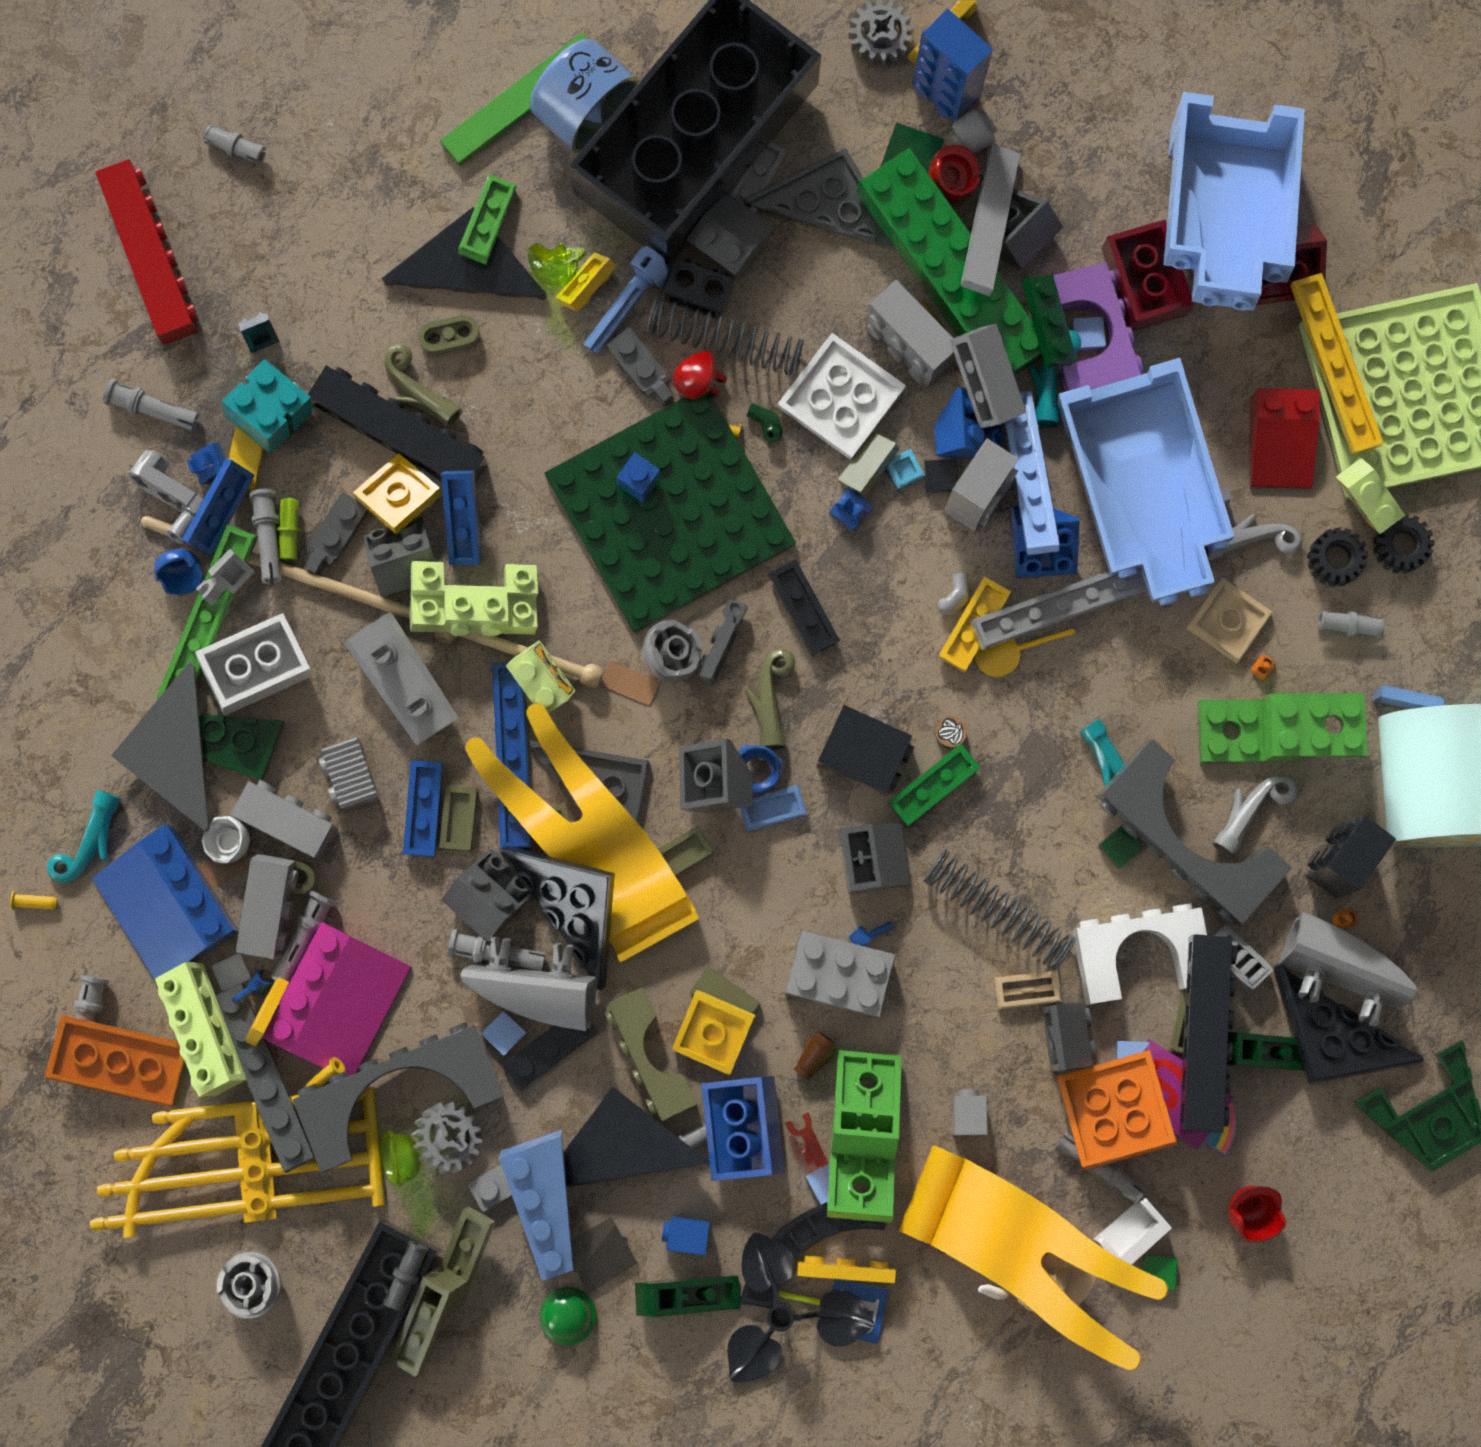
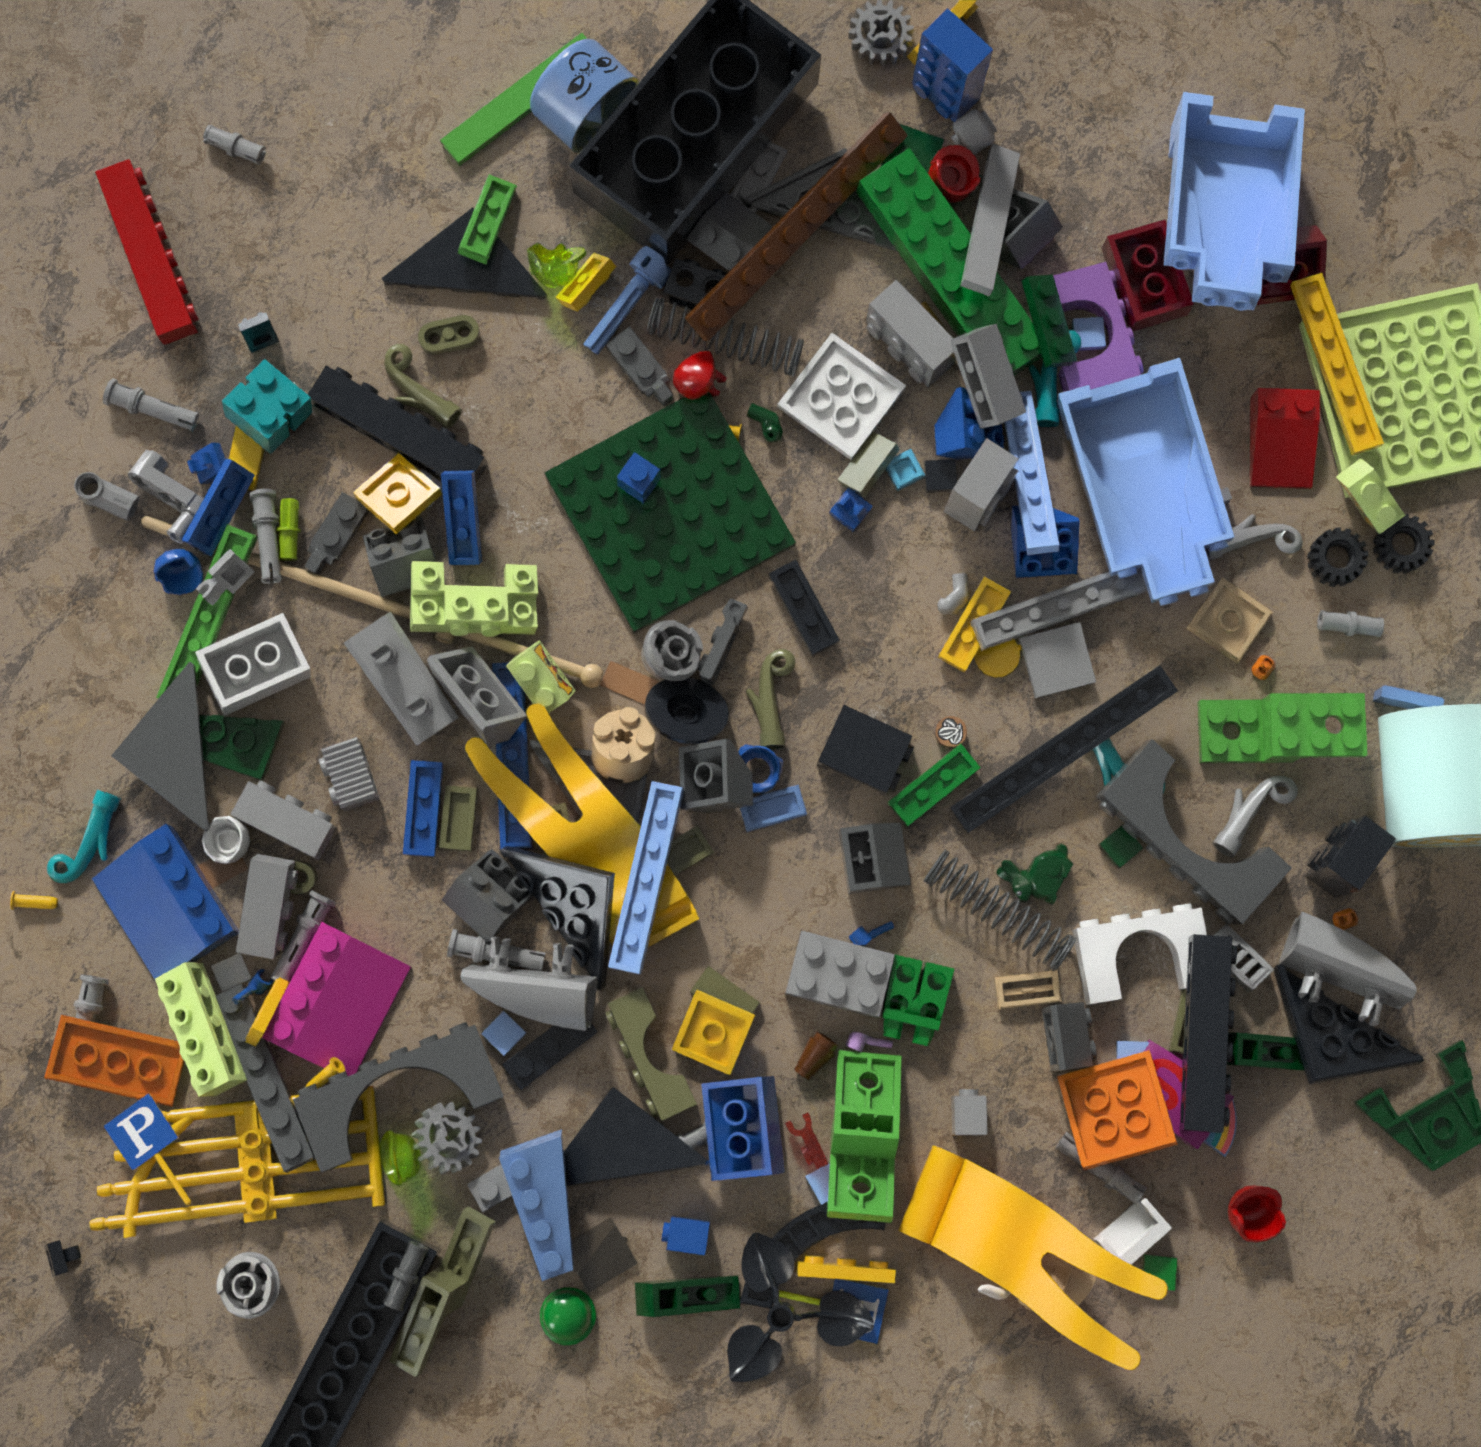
none -> black tile [44,1240,81,1277]
none -> light grey piece [74,472,140,521]
none -> blue piece [104,1093,191,1205]
none -> light grey slope [427,646,527,746]
none -> tan brick [591,707,655,783]
none -> light blue plate [608,781,684,975]
none -> black hat [645,678,729,744]
none -> reddish brown plate [685,112,908,341]
none -> lavender hand [846,1032,893,1052]
none -> green hips [881,954,955,1047]
none -> black plate [950,665,1178,833]
none -> dark green animal [996,843,1073,905]
none -> light grey tile [1019,622,1096,698]

